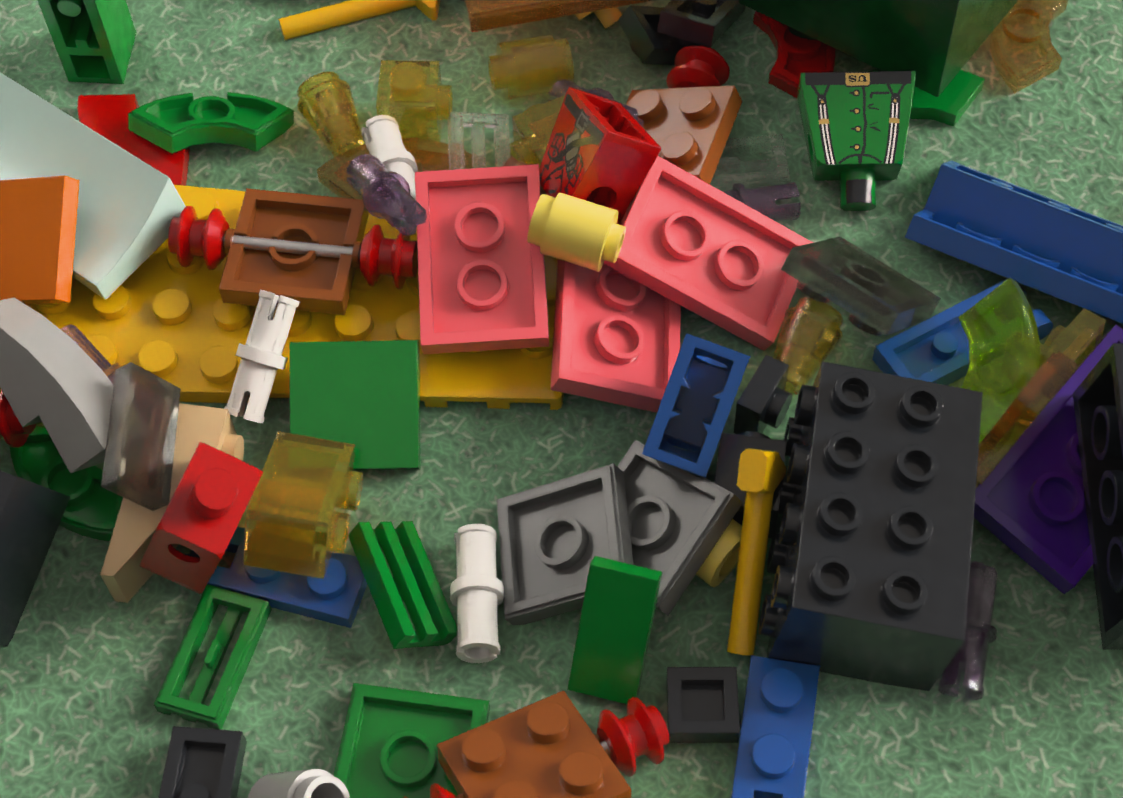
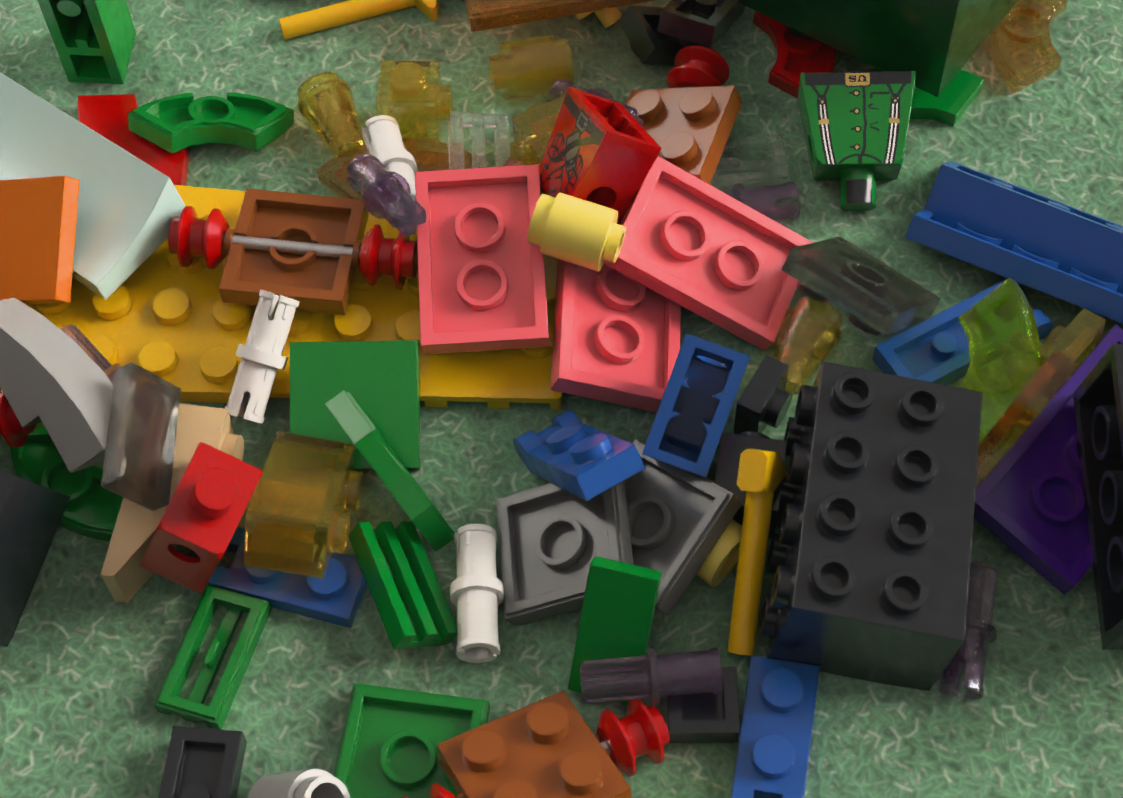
none -> green tile [325,390,454,551]
none -> blue plate [513,409,645,501]
none -> axle [580,647,723,705]

